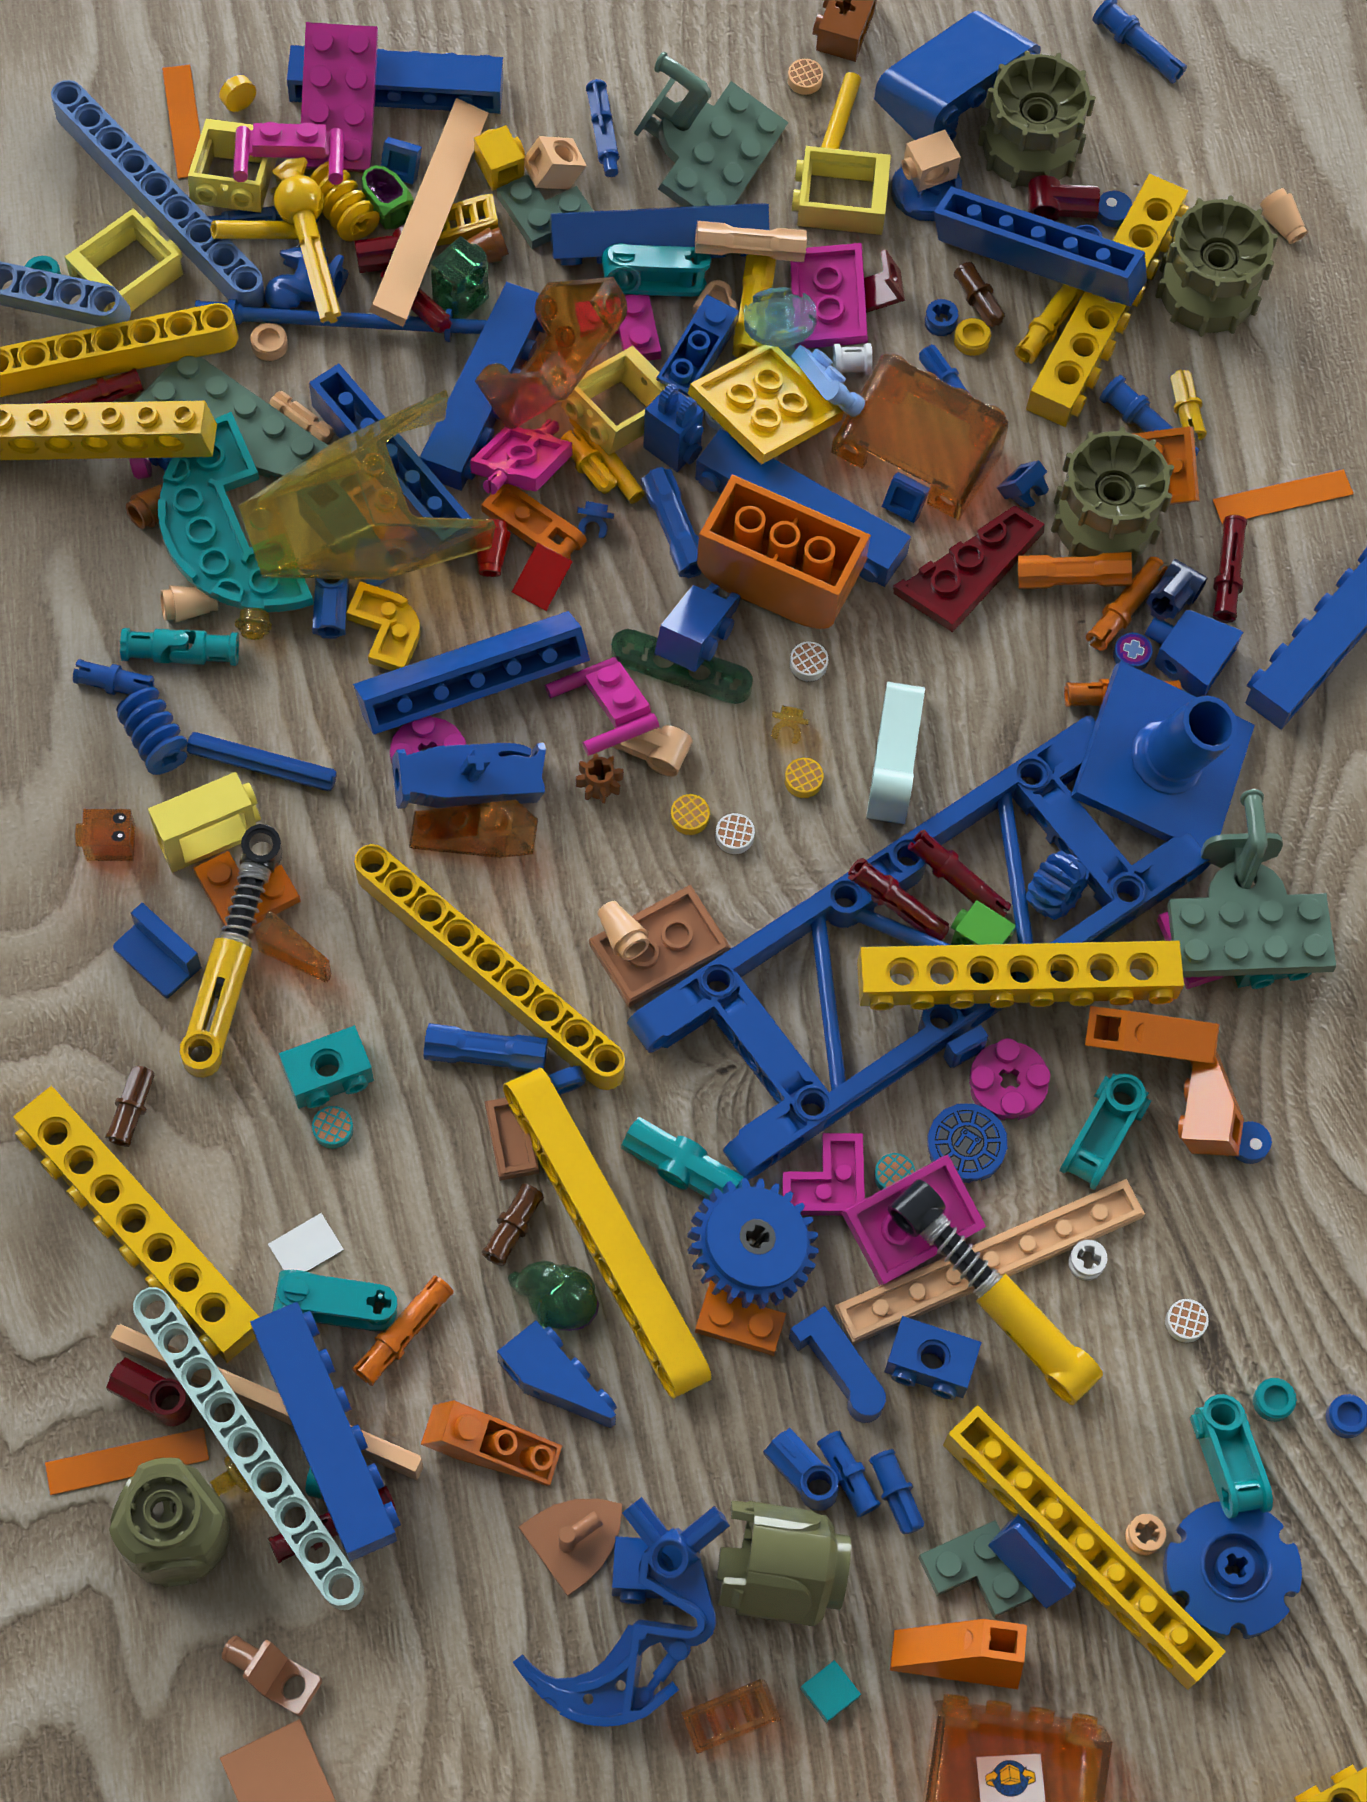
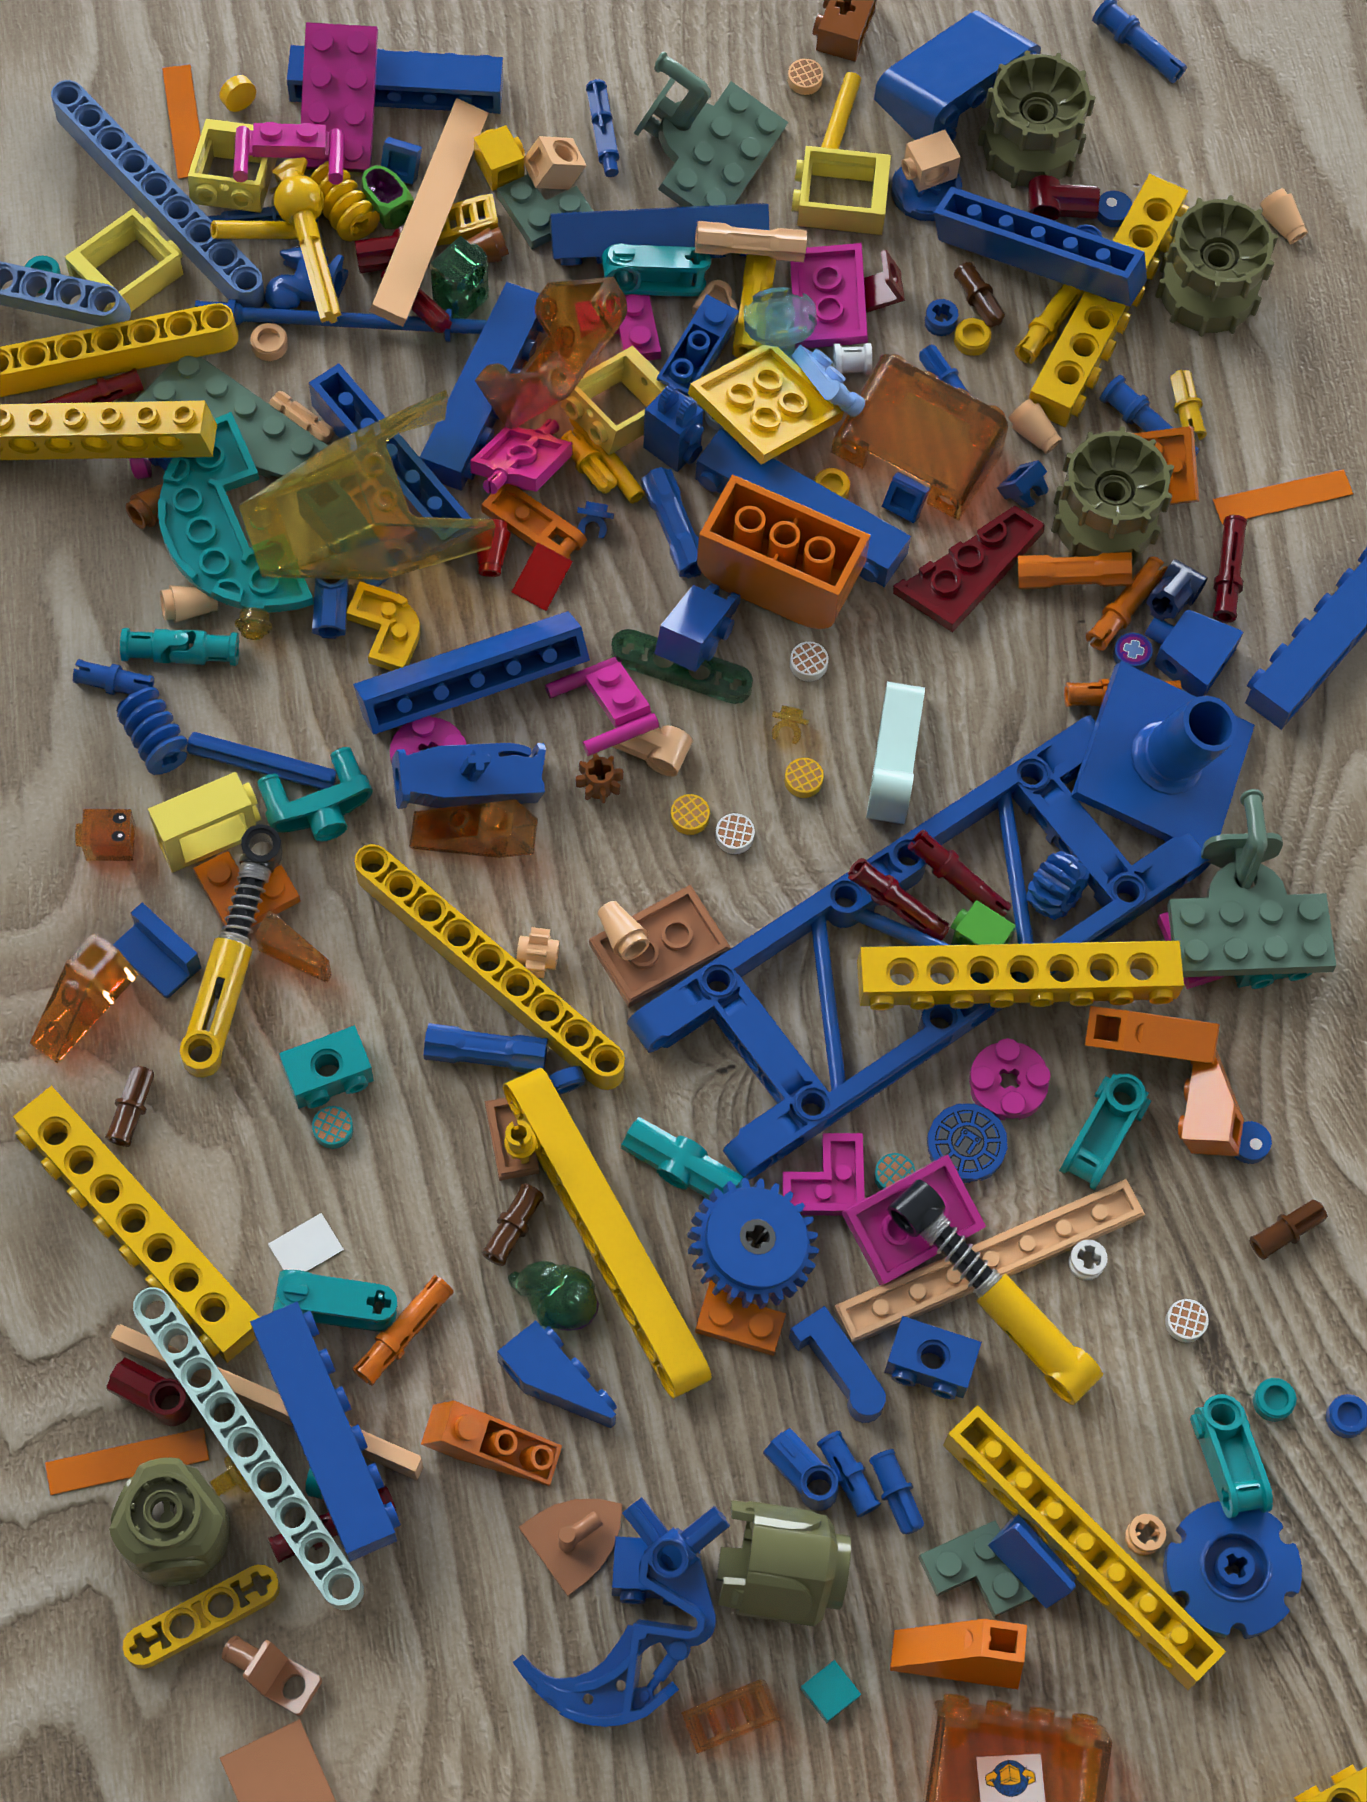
blue tile [943,1025,988,1068] -> none
none -> clear orange slope [30,933,138,1063]
none -> yellow beam [122,1564,280,1669]
none -> teal connector [257,747,373,842]
none -> yellow axle [504,1120,537,1164]
none -> light nougat gear [516,927,560,978]
none -> yellow tile [814,468,850,500]
none -> light nougat cone [1008,399,1062,454]
none -> reddish brown axle [1249,1200,1328,1260]

